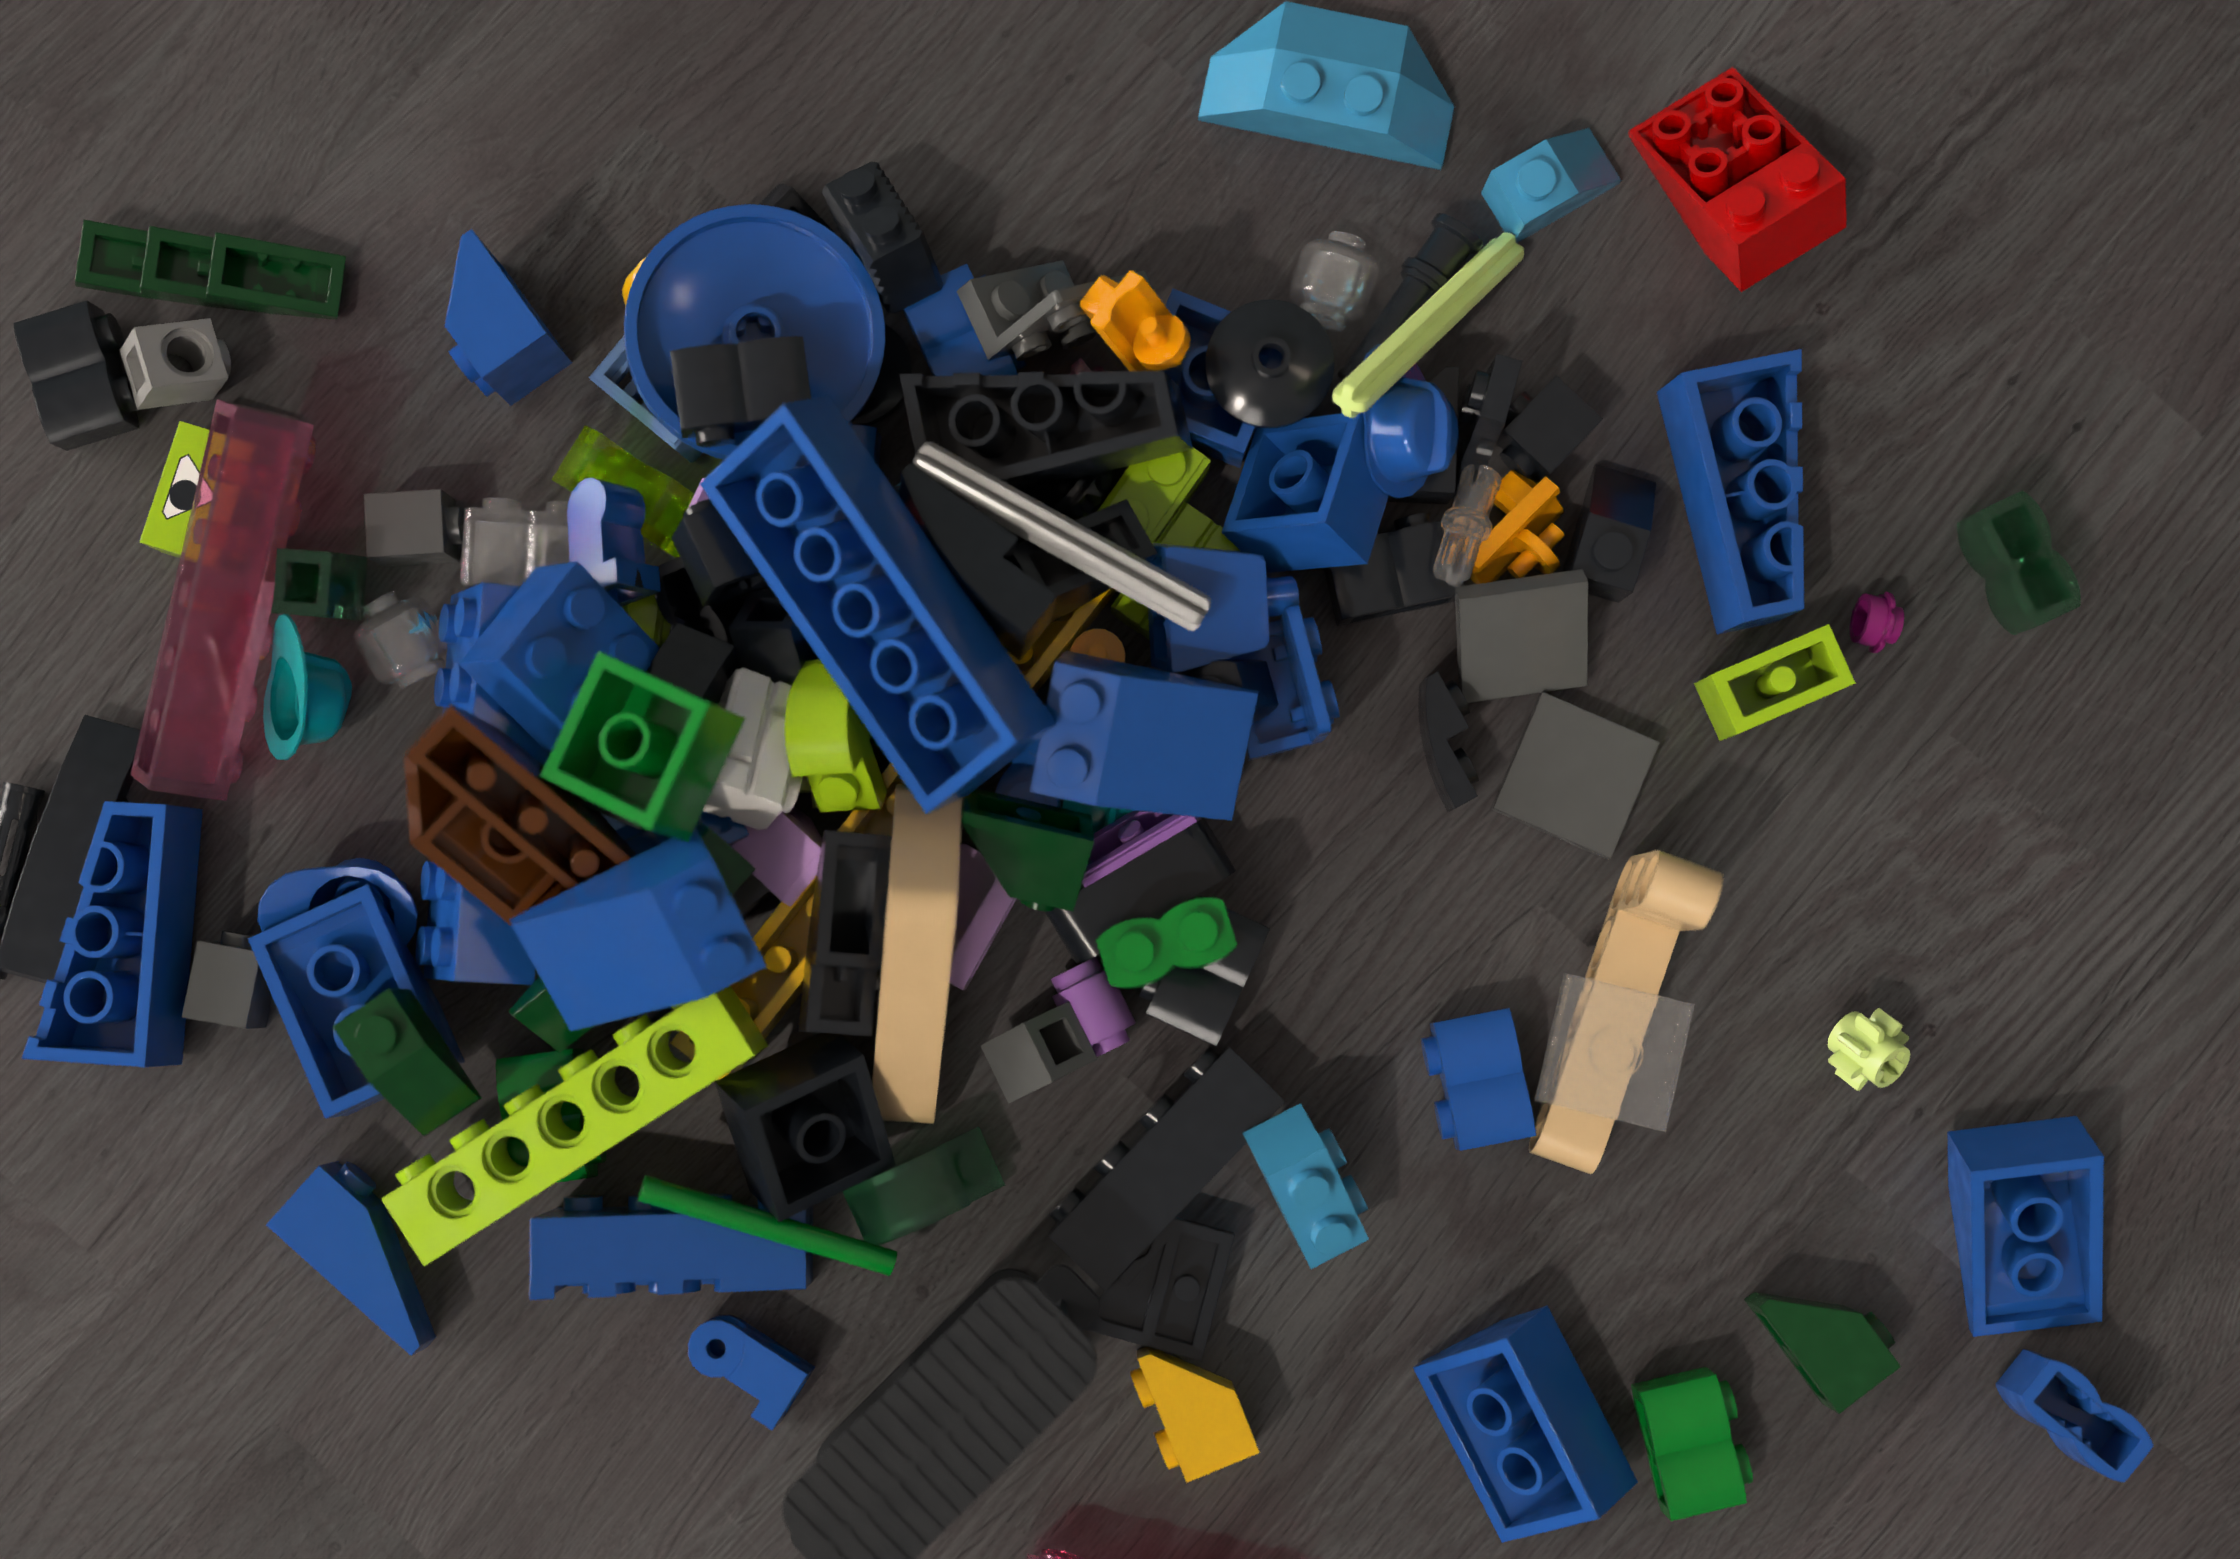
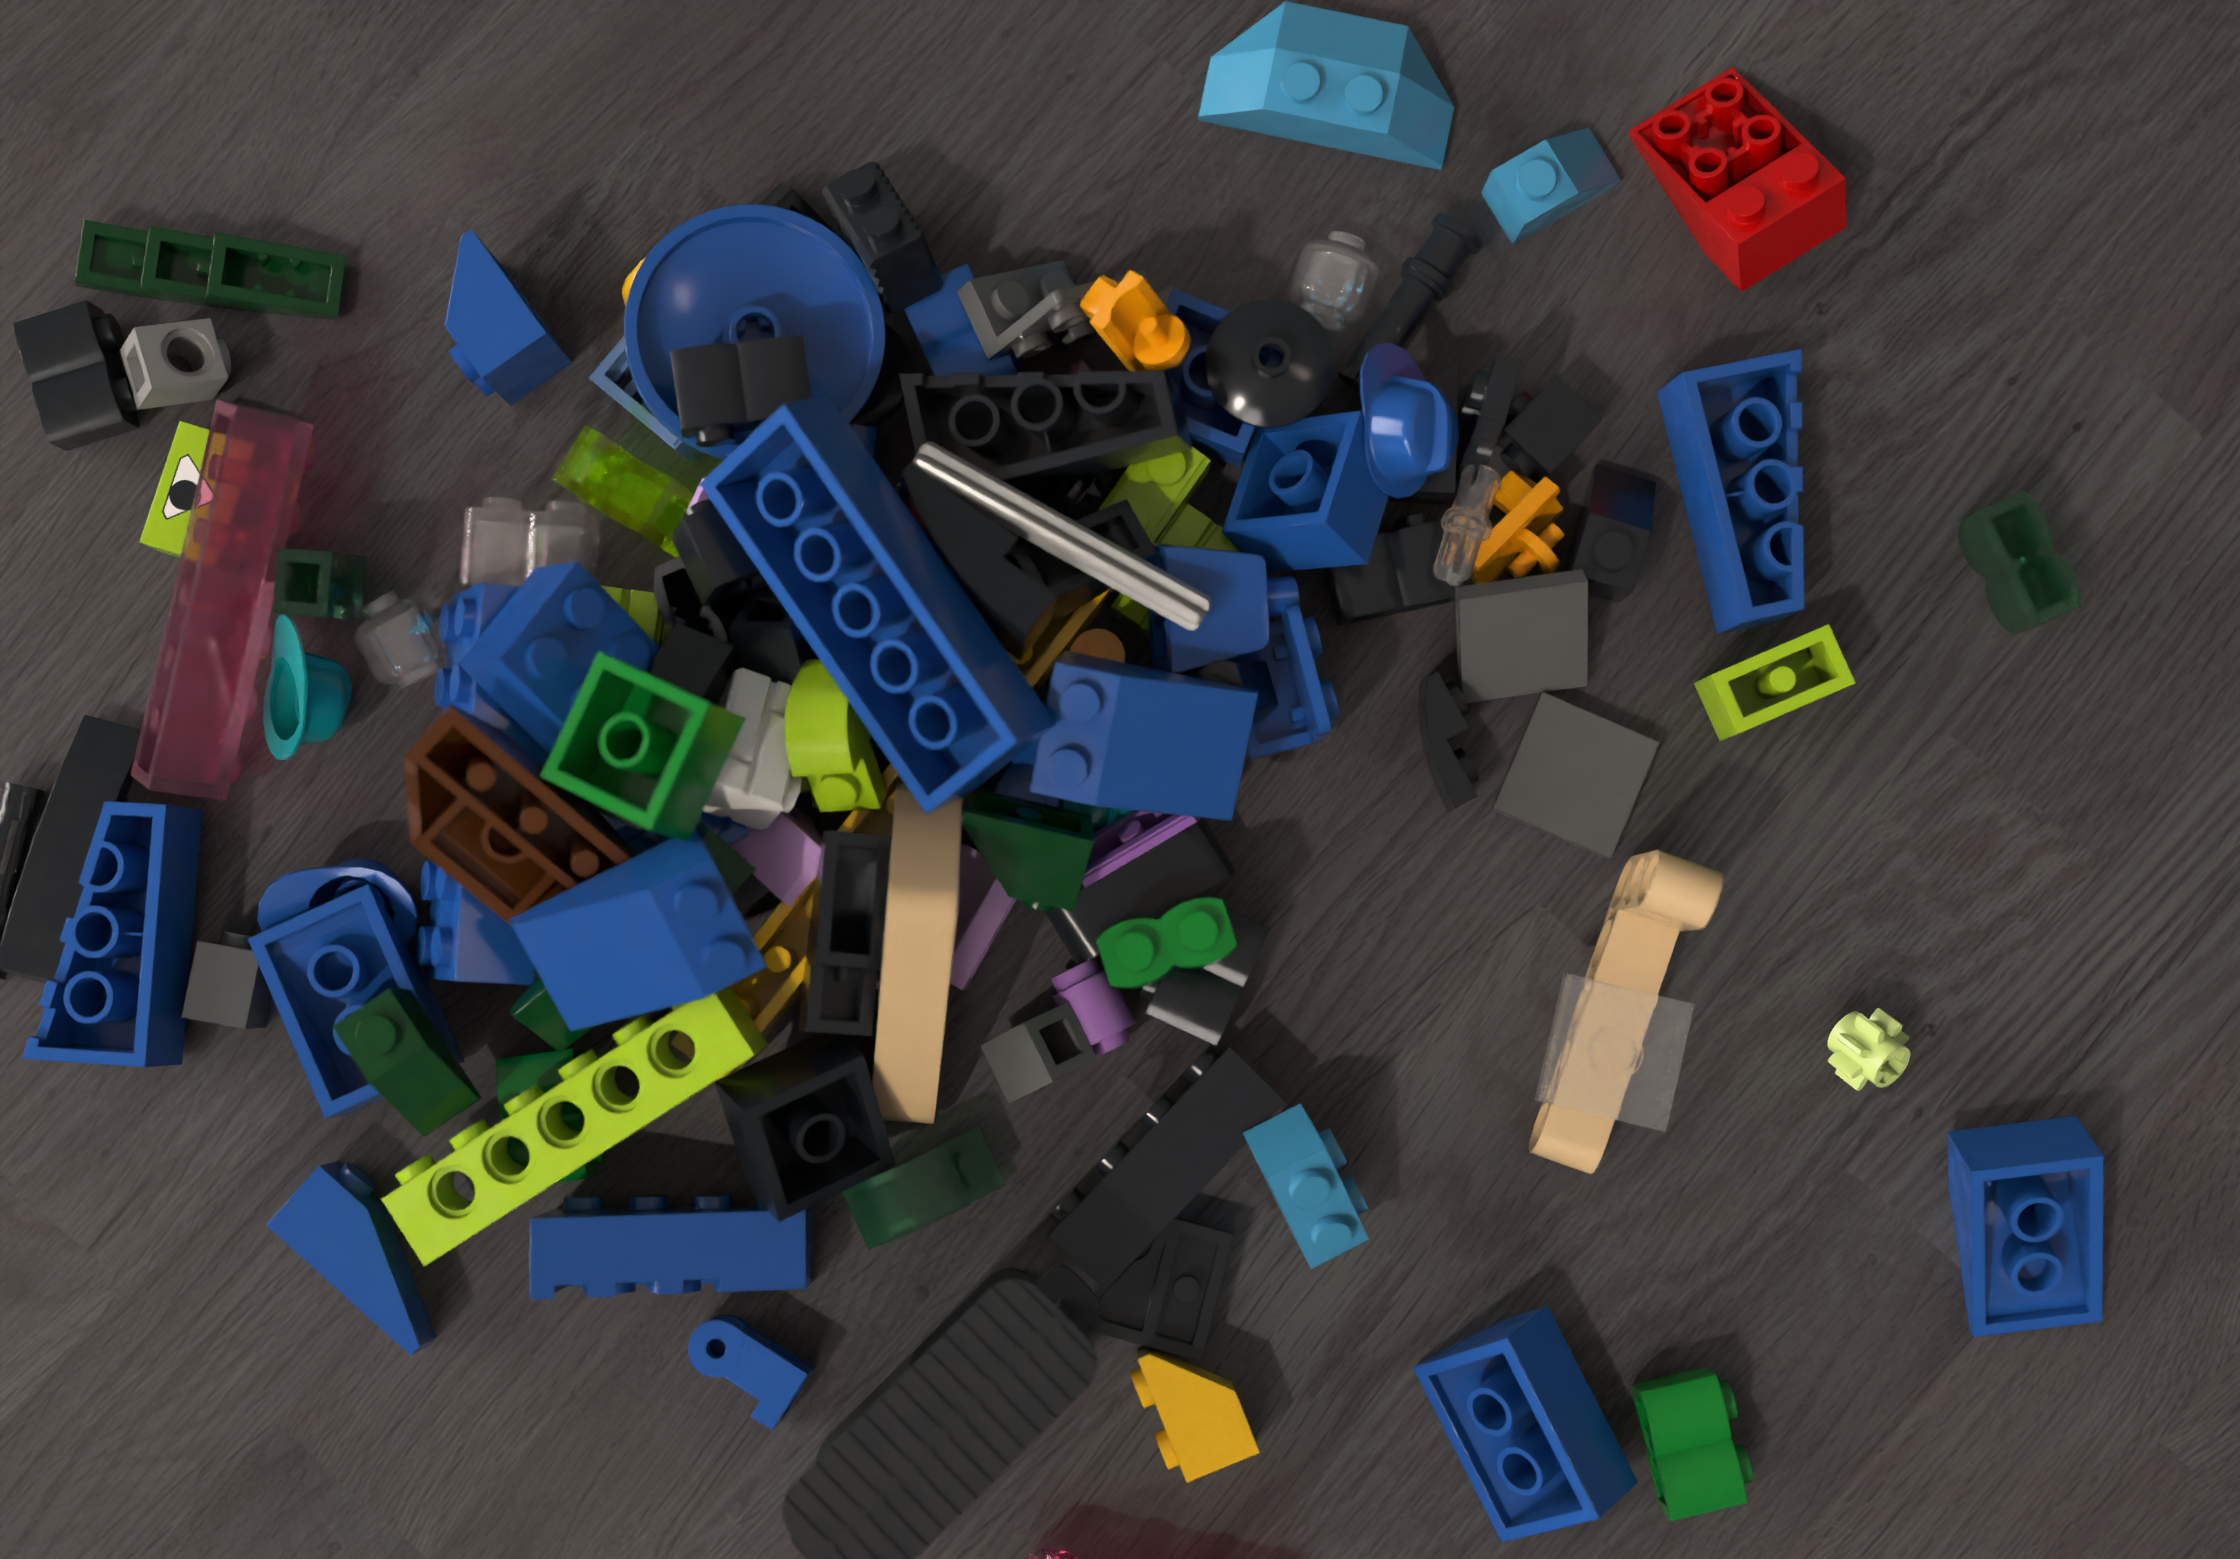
dark grey brick [364,489,467,567] -> none
blue leg [567,478,661,607] -> none
green bar [637,1175,897,1276] -> none
yellowish green axle [1333,232,1524,418] -> none
blue brick [1421,1008,1536,1151] -> none
dark green slope [1744,1292,1901,1414] -> none
magenta plate [1850,591,1904,653] -> none
blue brick [1995,1349,2153,1482] -> none

